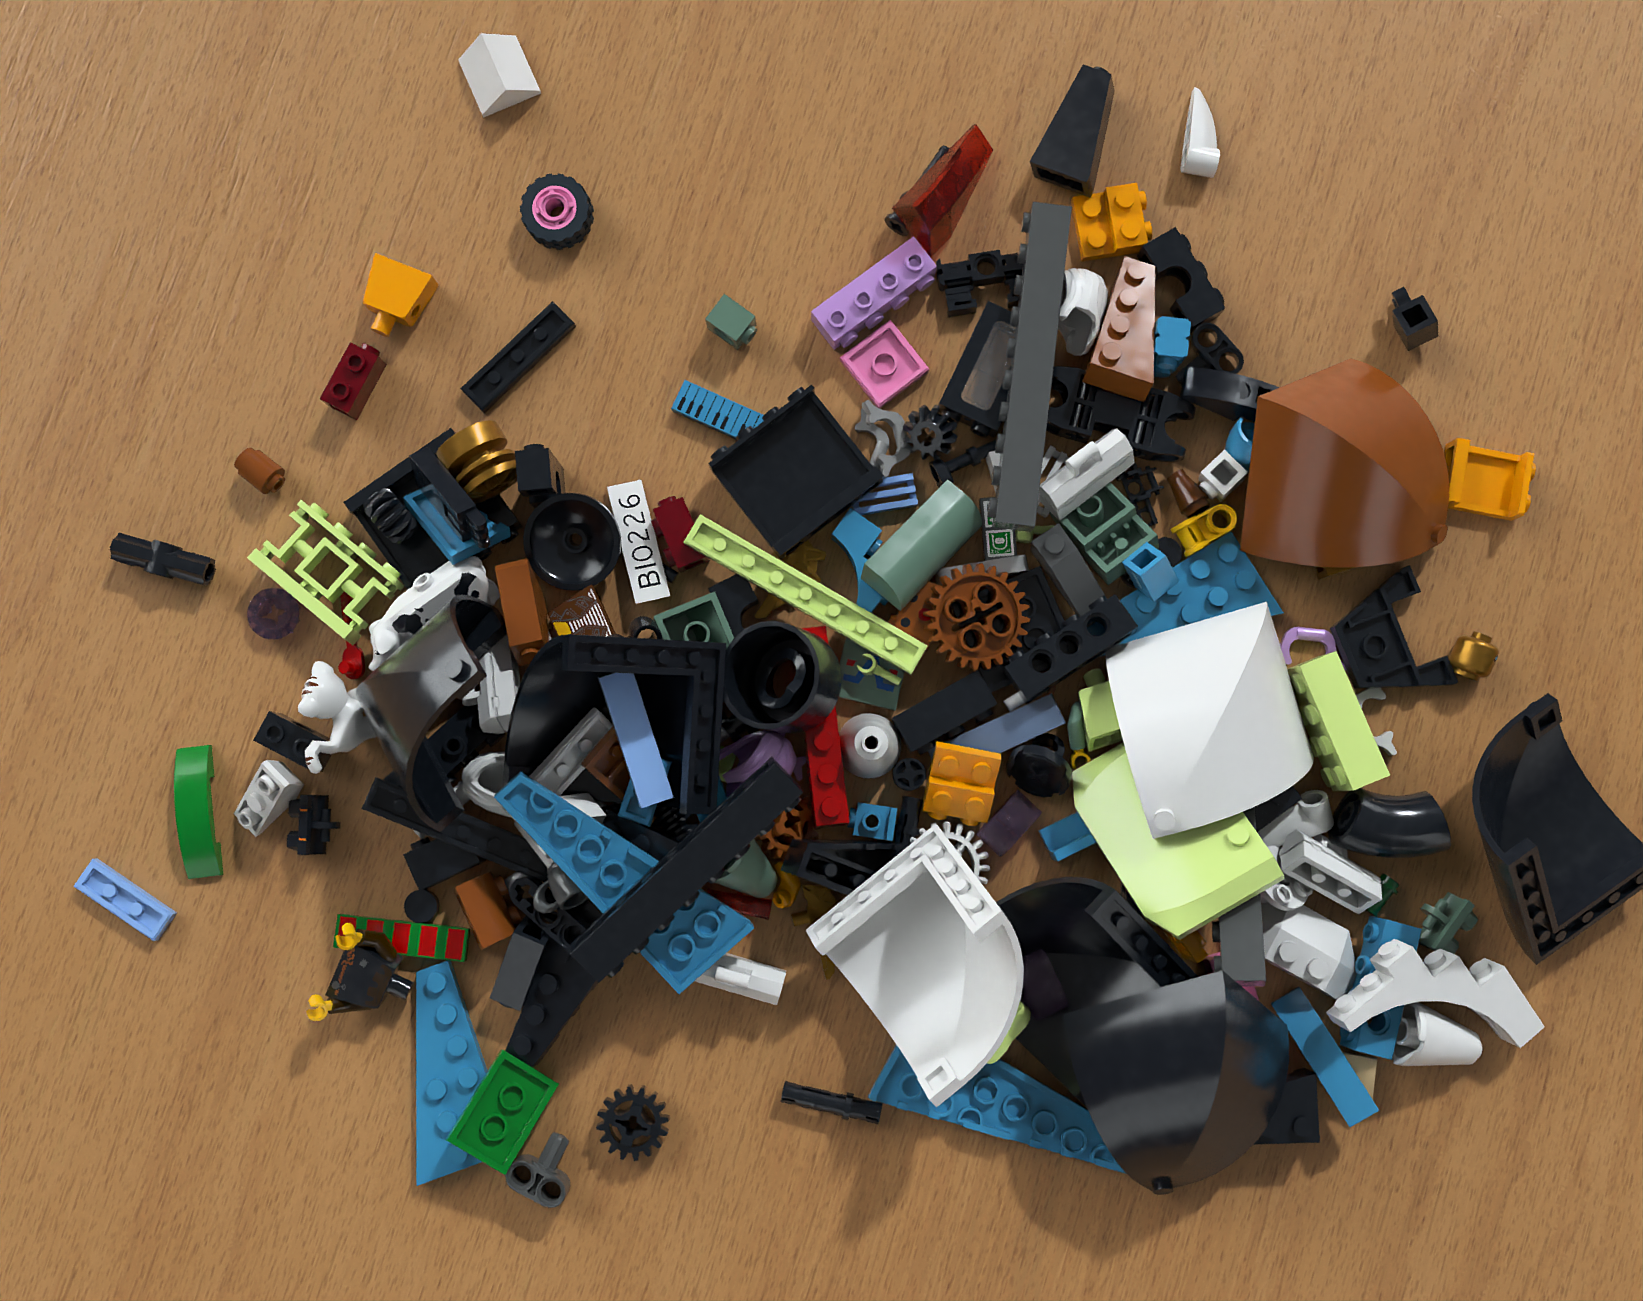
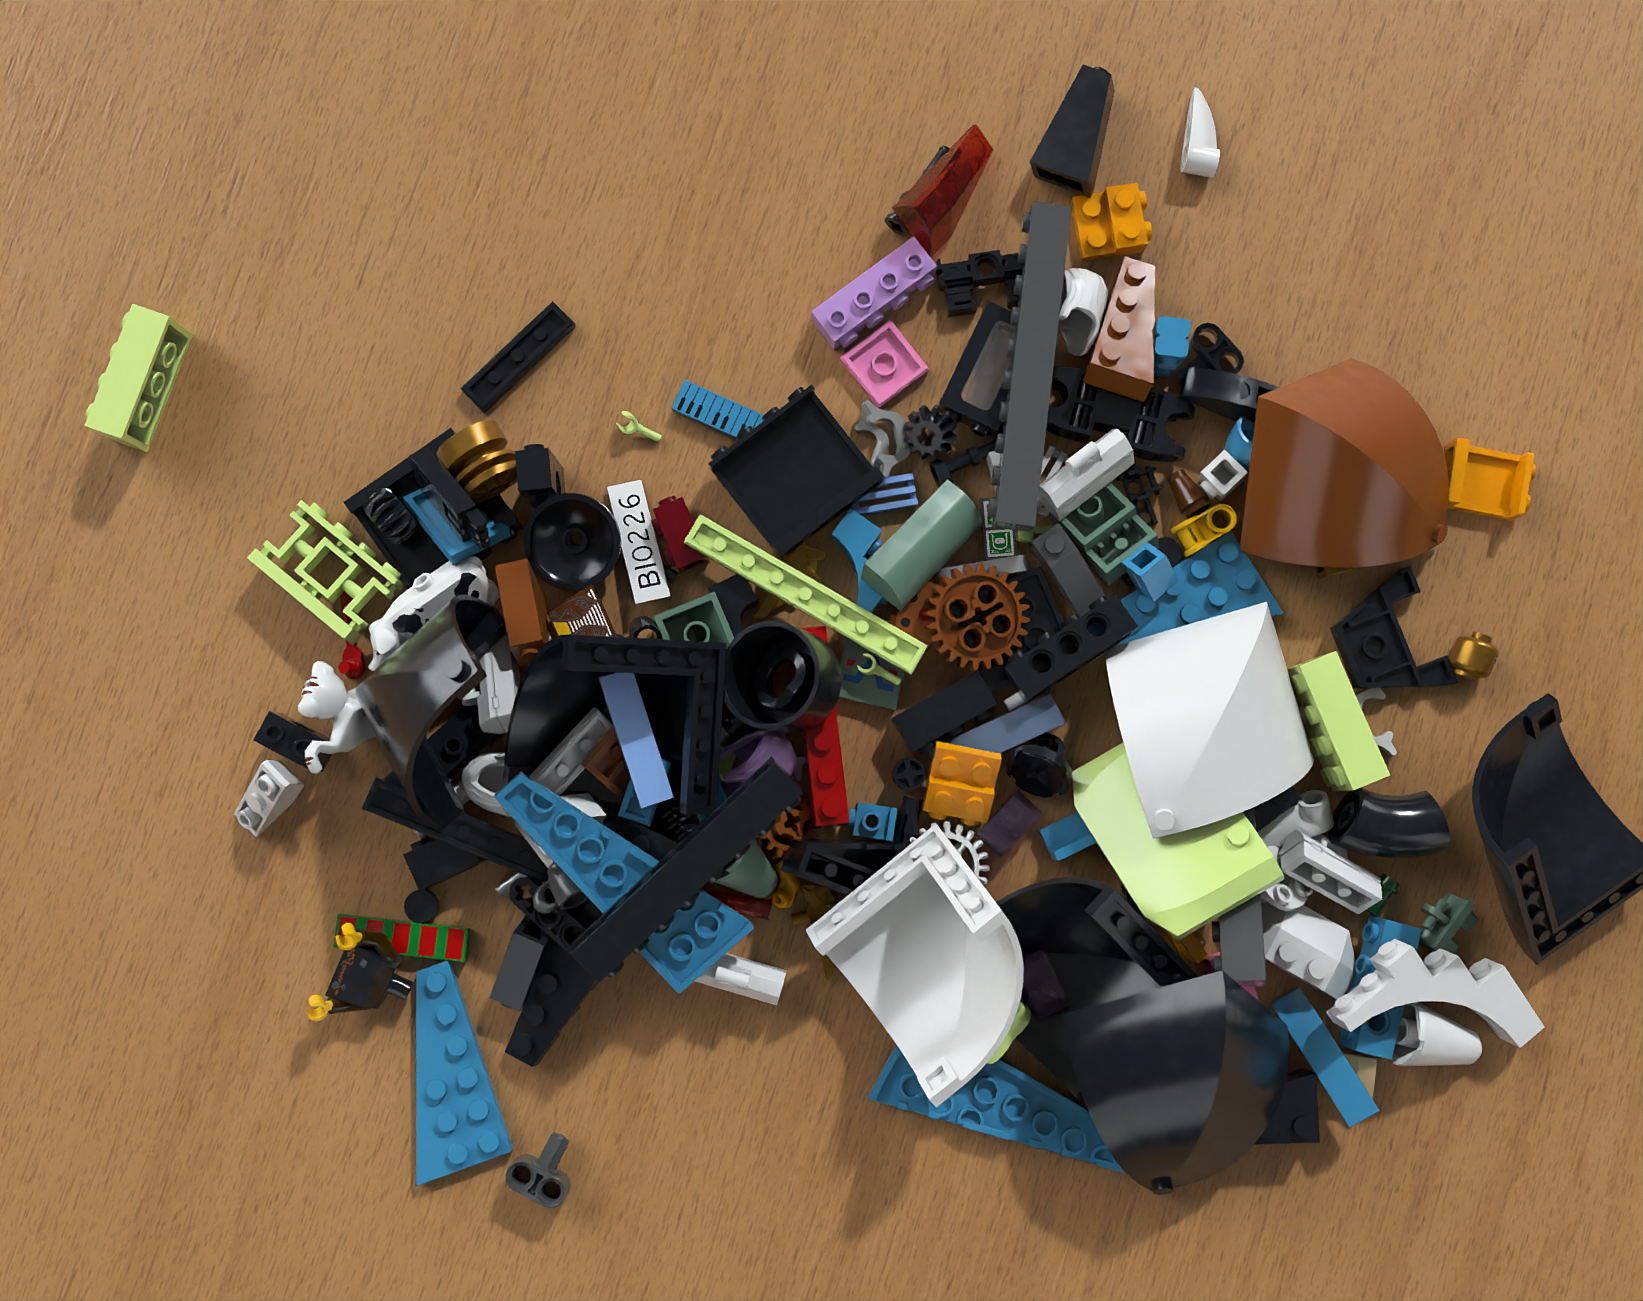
light blue tile [73,858,177,941] -> none
black piece [109,533,216,586] -> none
green slope [174,745,224,879] -> none
dark orange brick [234,448,285,494] -> none
gear [247,588,301,639] -> none
black hips [287,795,341,855] -> none
dark red brick [320,342,387,420] -> none
light orange torso [363,253,439,337] -> none
green plate [446,1049,559,1175] -> none
dark orange brick [454,872,521,951] -> none
white slope [458,33,541,118] -> none
black wheel [520,173,594,250] -> none
black gear [596,1084,670,1161] -> none
sand green brick [705,294,757,350] -> none
black pin [781,1081,883,1125] -> none
white cone [839,713,901,778] -> none
yellowish green torso [1067,669,1123,770] -> none
black arch [1137,227,1225,333] -> none
lavender helmet [1280,626,1346,671] -> none
black brick [1392,287,1439,351] -> none
none -> yellowish green brick [84,304,193,452]
none -> yellowish green hand [616,411,662,442]

